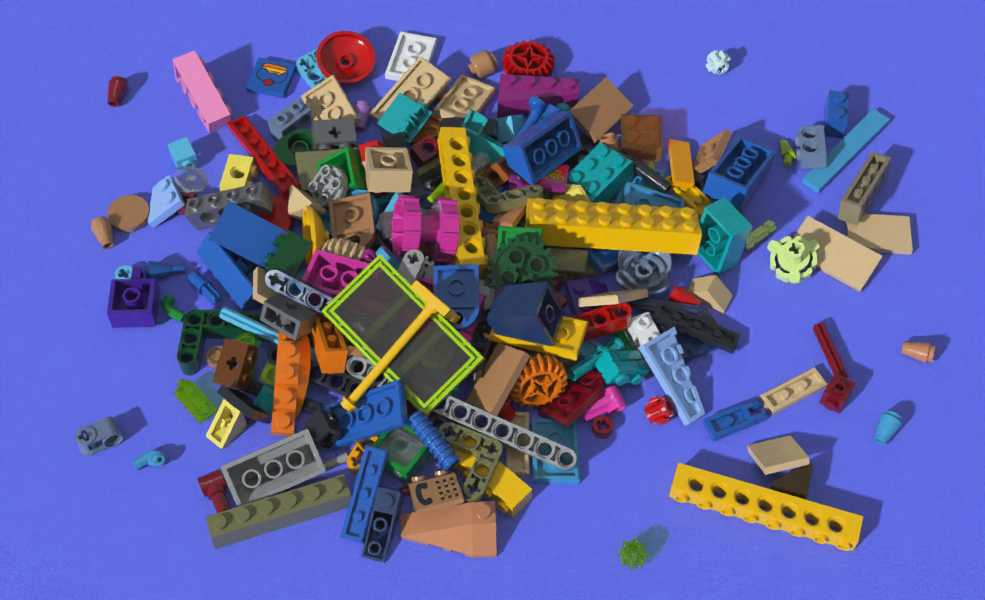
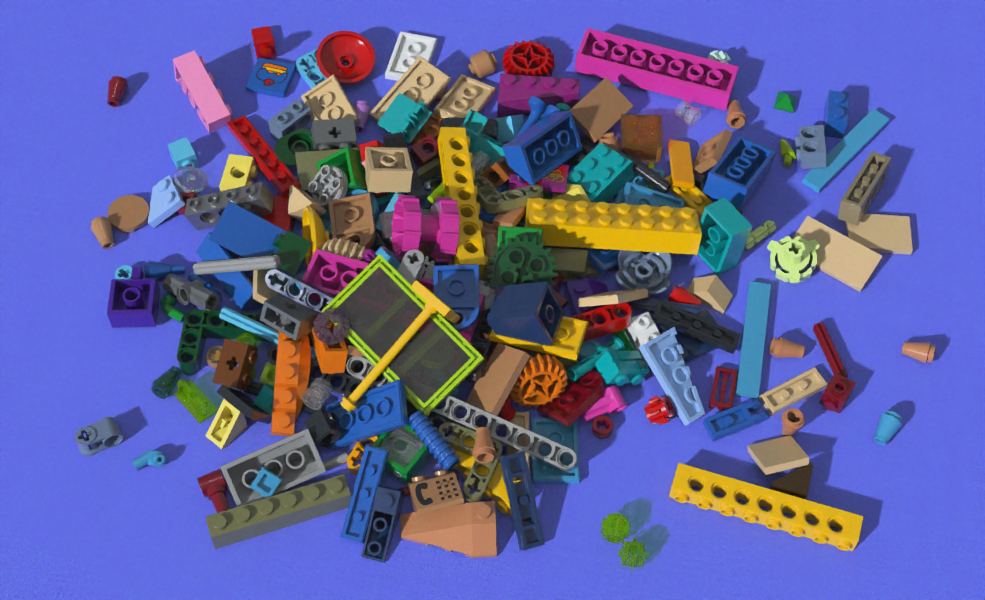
none -> cone [151,366,182,399]
none -> dark grey piece [163,273,220,312]
none -> light grey axle [193,255,281,275]
none -> dark azure tile [250,467,283,498]
none -> red bracket [251,26,276,60]
none -> clear wheel [302,378,333,410]
none -> gear [313,308,350,345]
none -> nougat cone [472,427,496,463]
none -> dark blue hinge [499,451,545,550]
none -> dark pink brick [575,28,739,111]
none -> clear neon green gear [600,513,631,544]
none -> clear wheel [674,100,702,127]
none -> dark red tile [709,366,738,411]
none -> nougat cone [726,100,746,129]
none -> dark azure tile [735,281,771,399]
none -> nougat cone [770,336,805,358]
none -> green slope [774,92,797,113]
none -> nougat cone [782,408,805,436]

